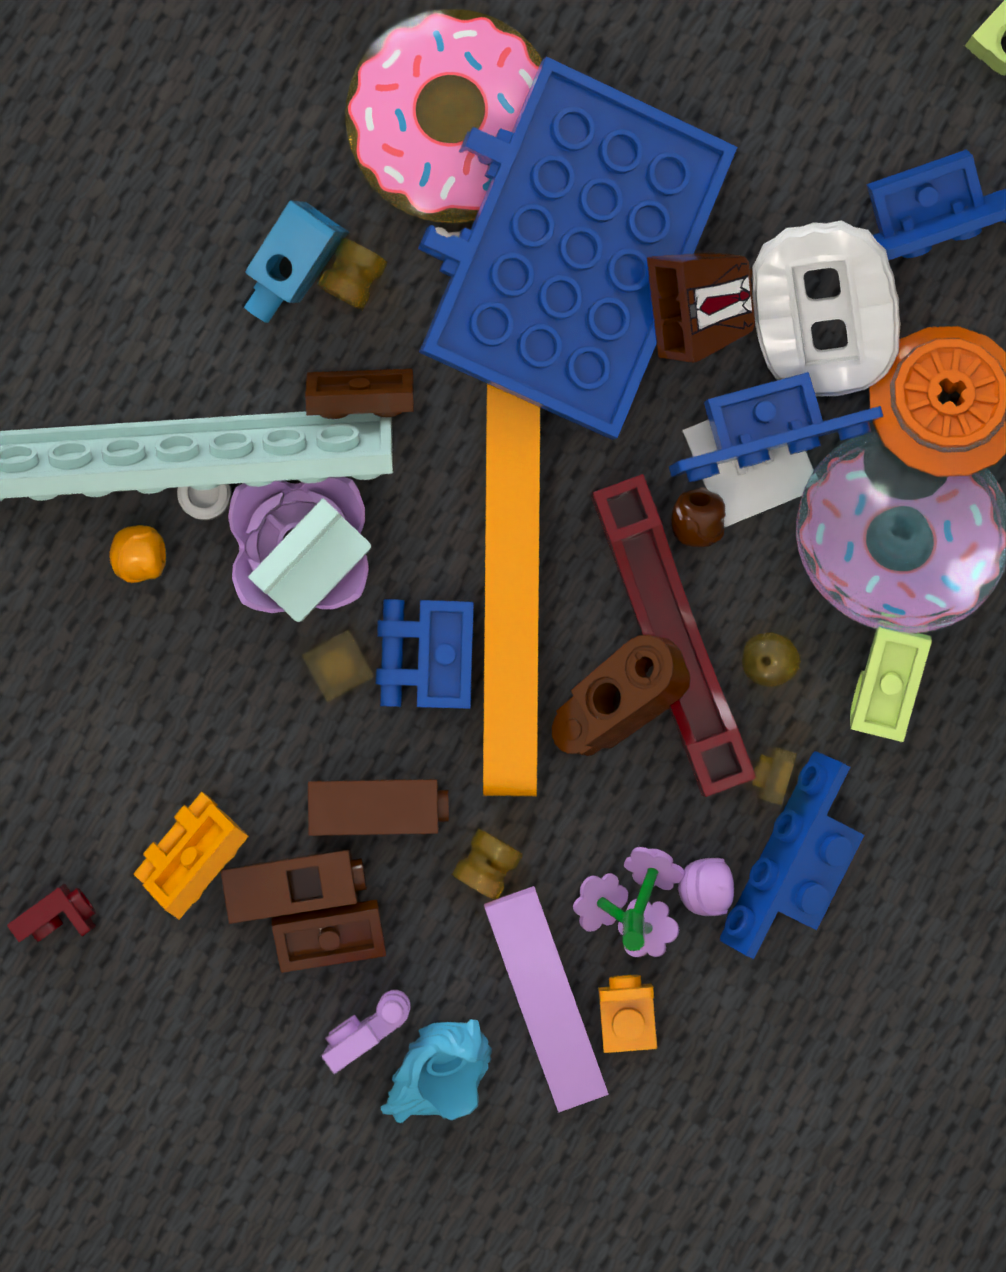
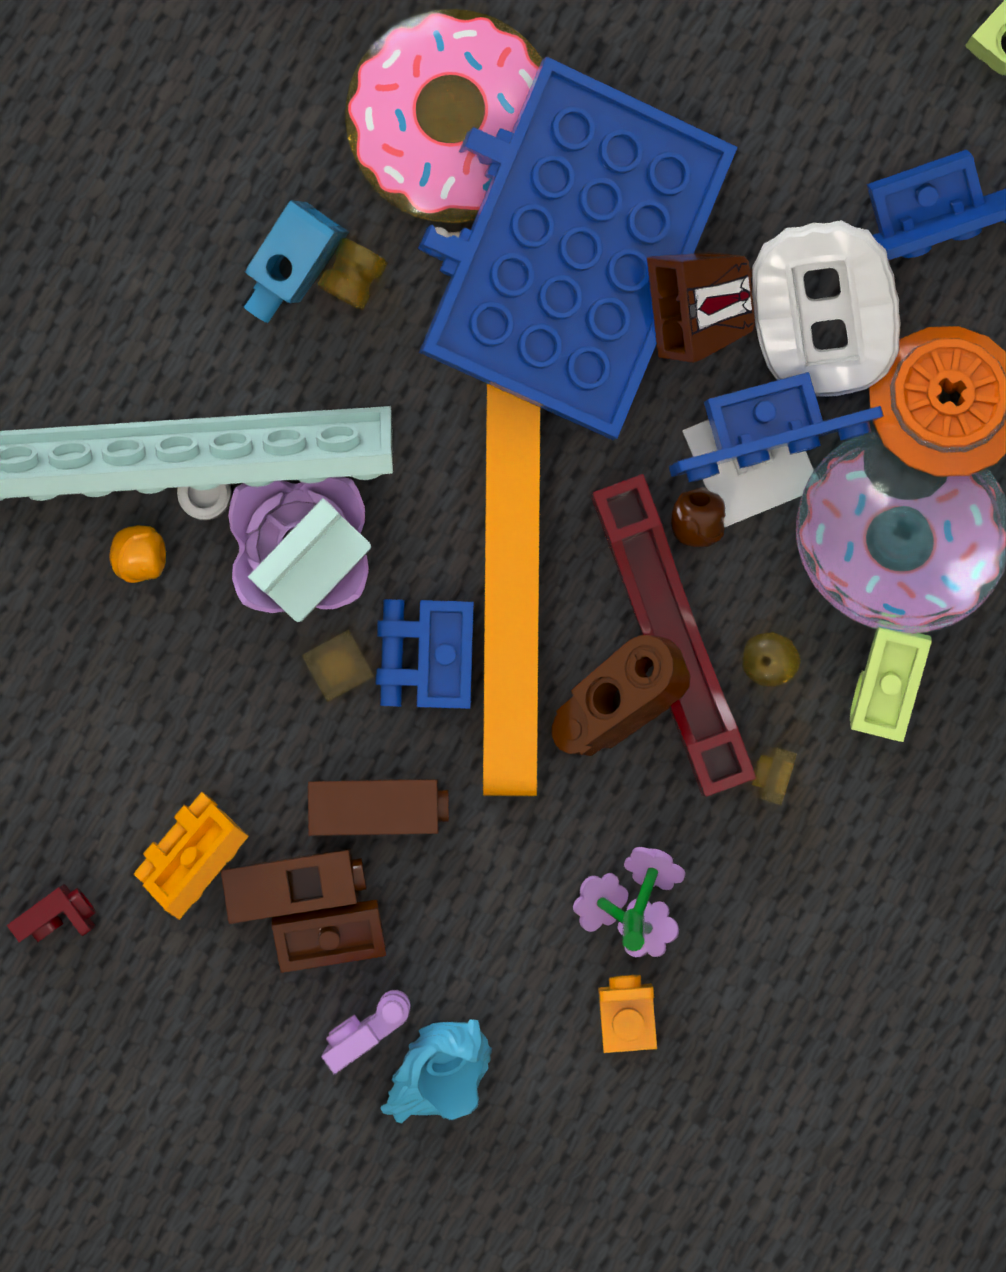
reddish brown plate [305,368,414,419] -> none
clear yellow wheel [451,828,524,900] -> none
lavender slope [484,886,609,1113] -> none
lavender piece [678,858,734,916] -> none
blue bracket [720,751,864,959] -> none

